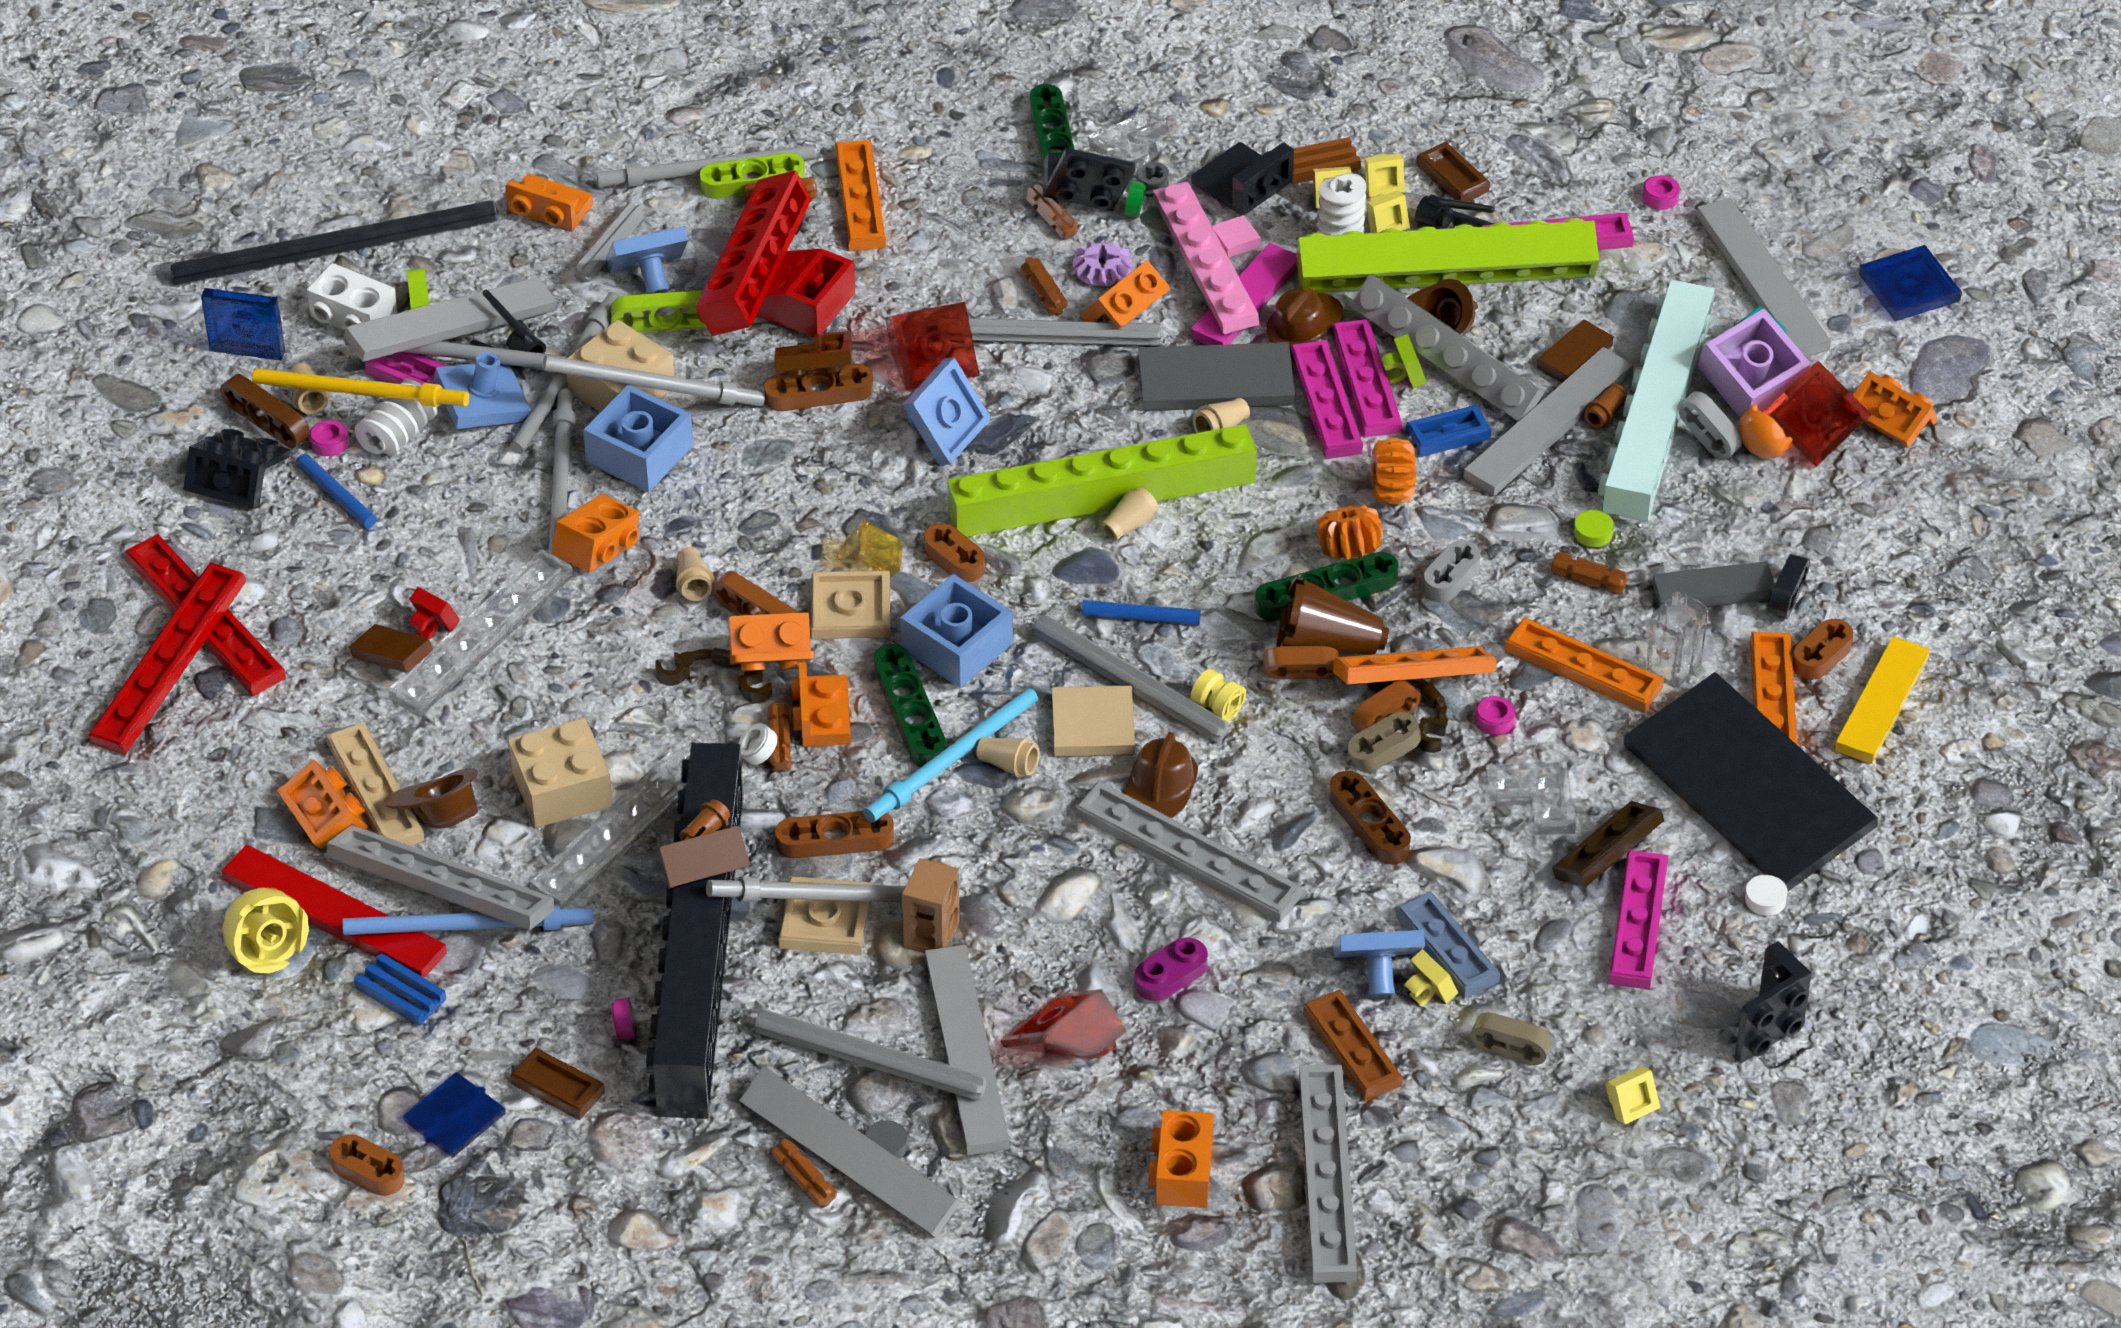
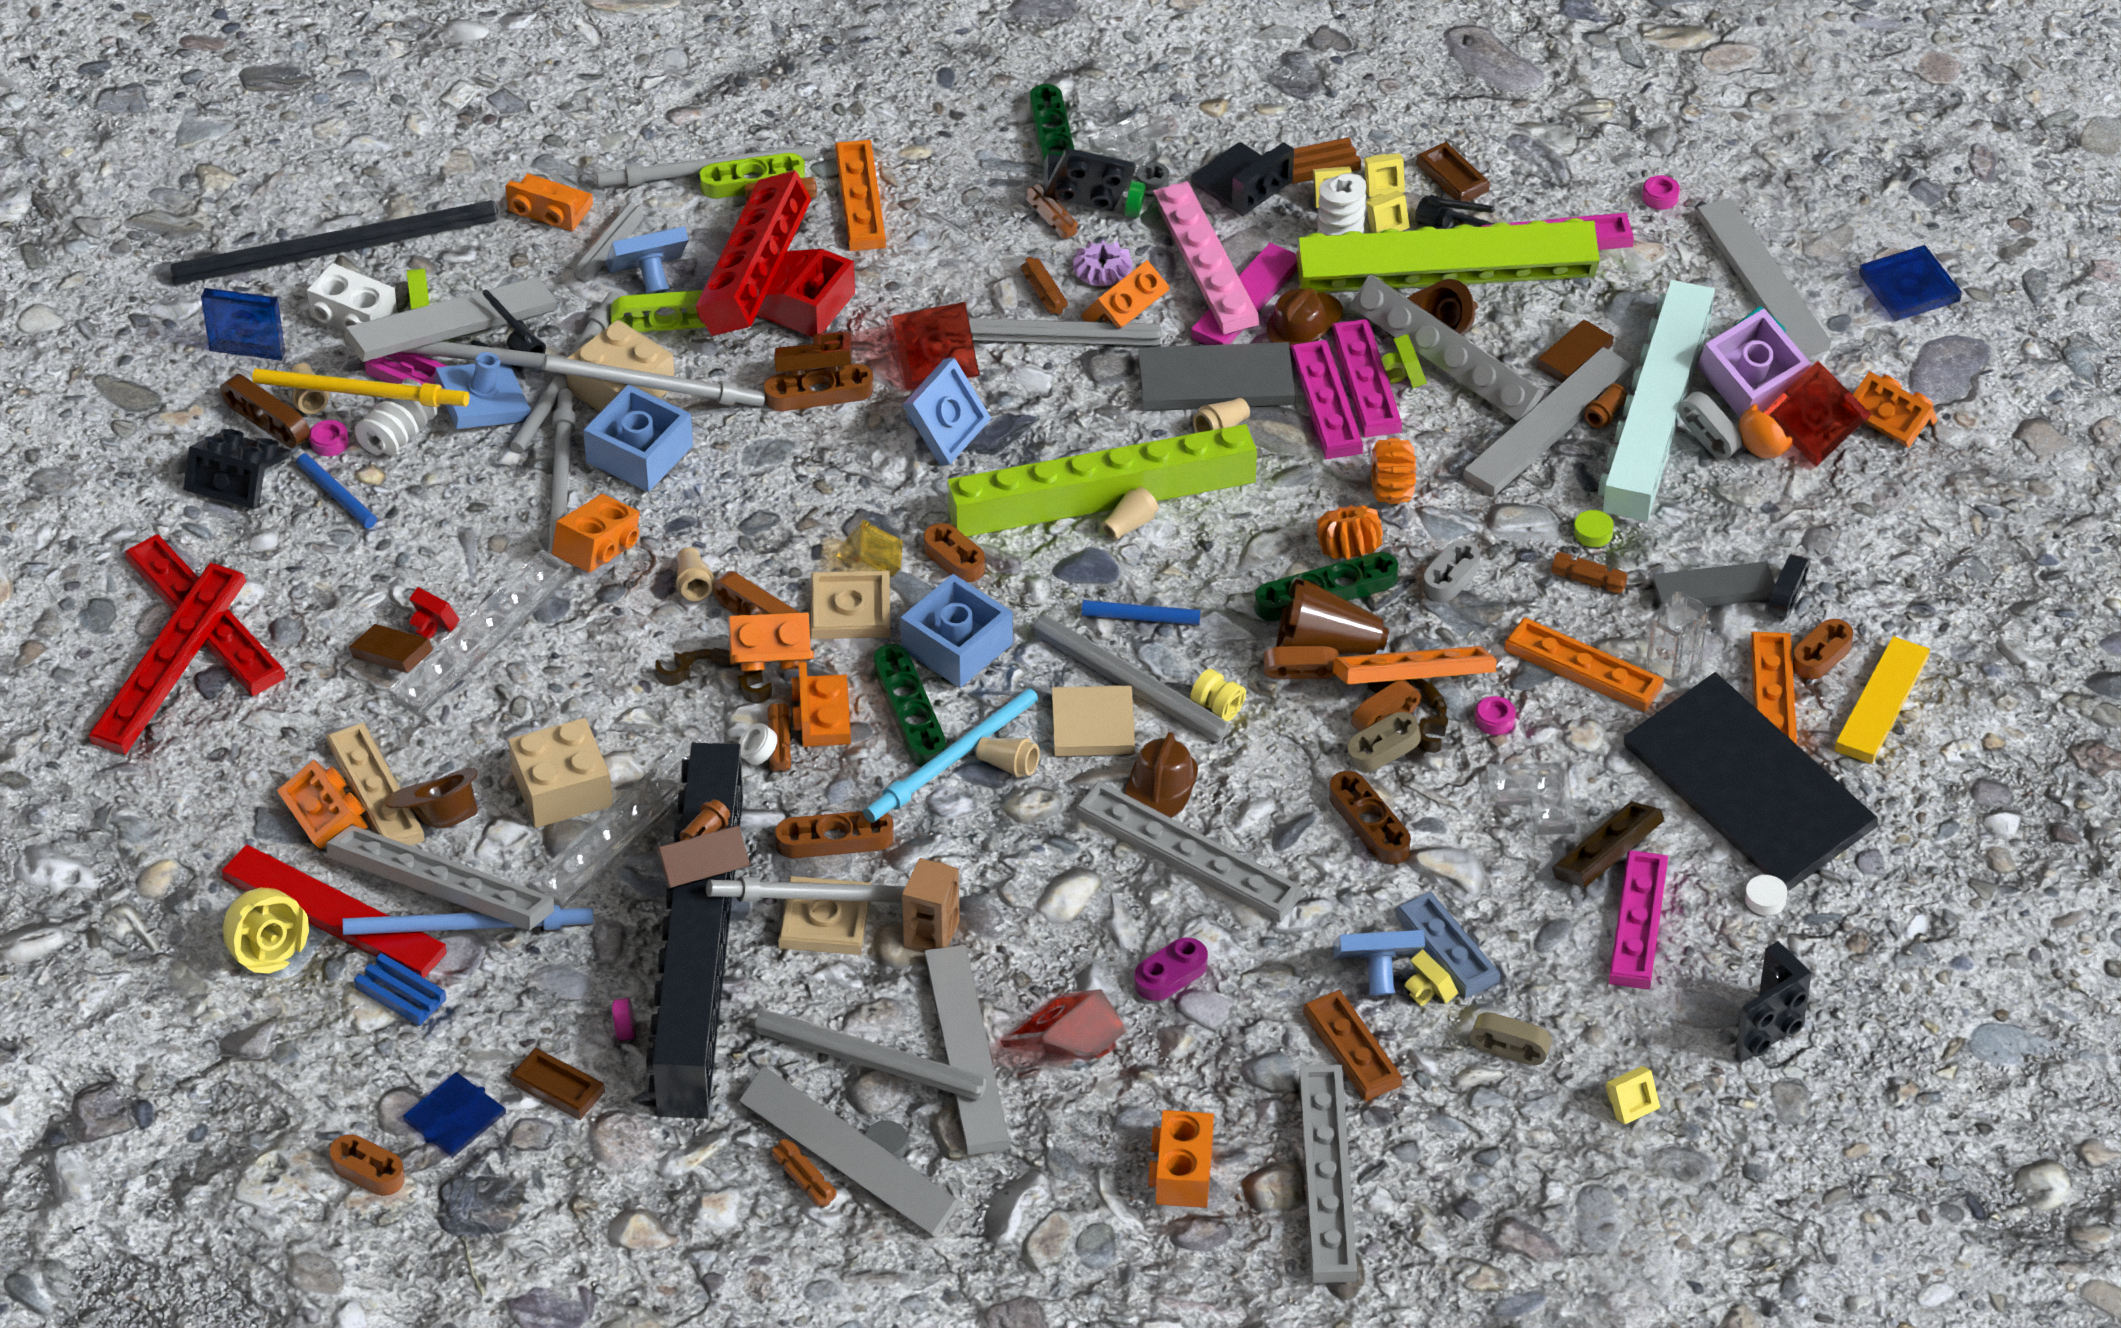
bright pink tile [1212,215,1261,258] -> none
blue tile [1406,404,1491,457] -> none

